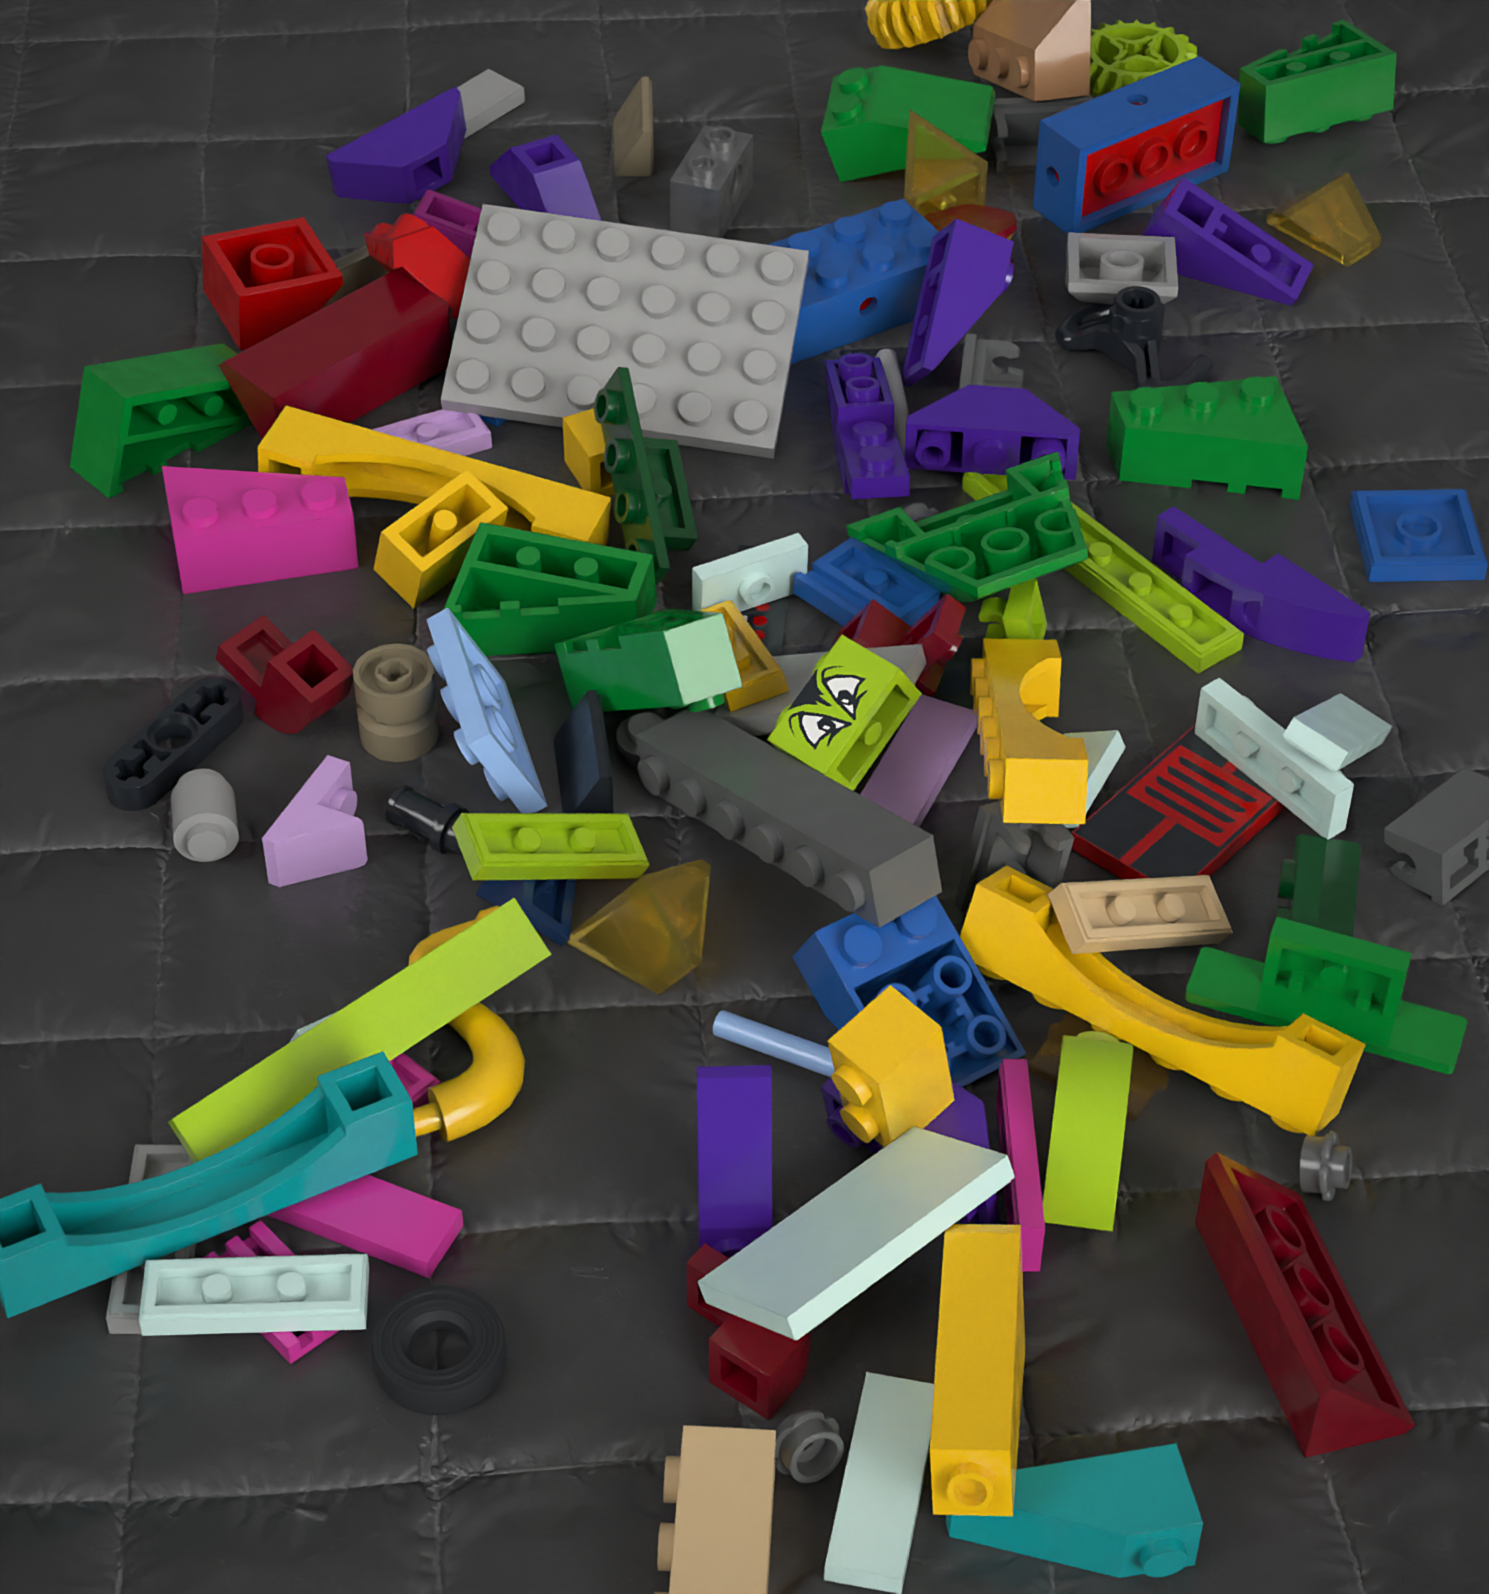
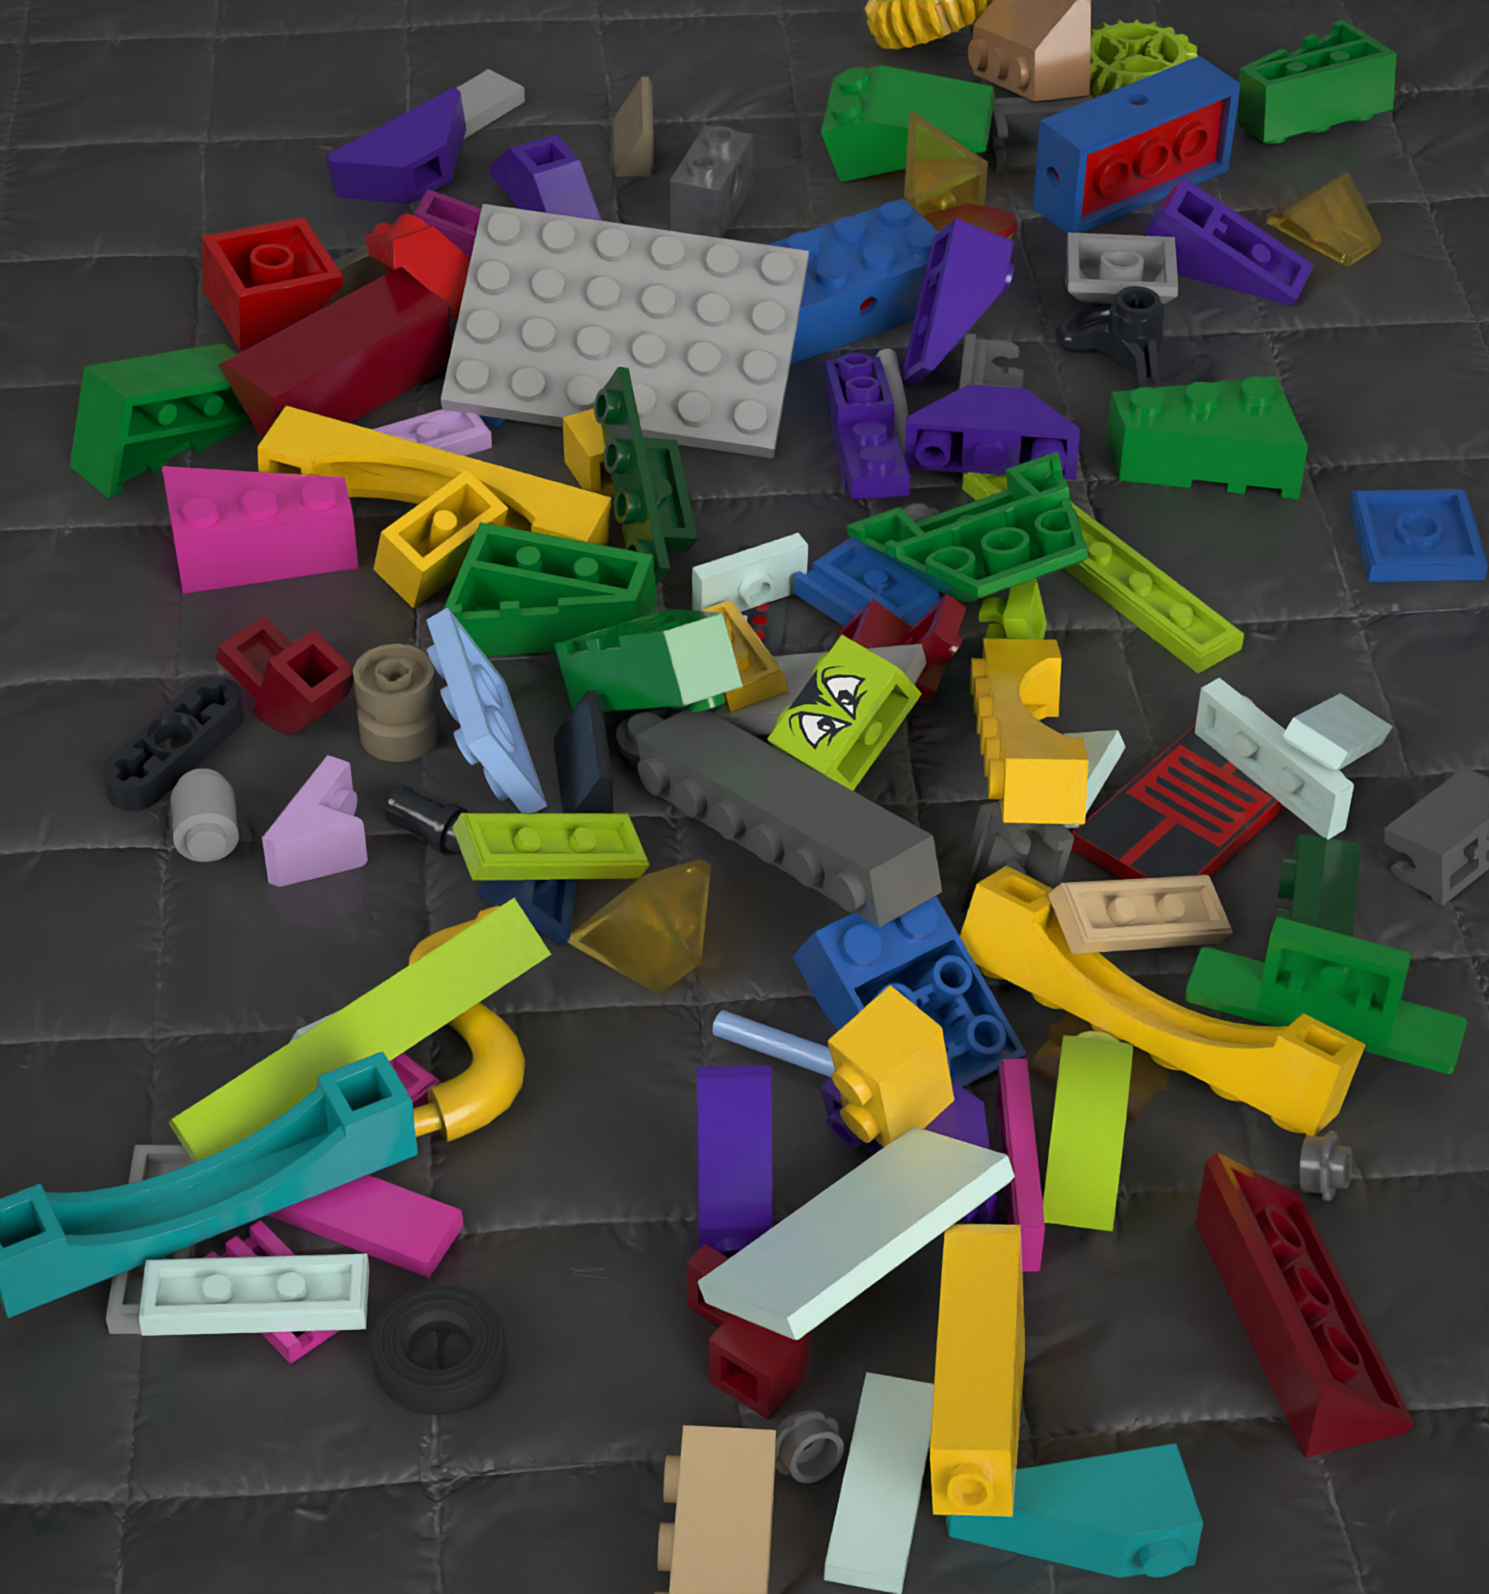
lavender tile [860,695,977,827] -> none
dark purple slope [1152,506,1370,663] -> none

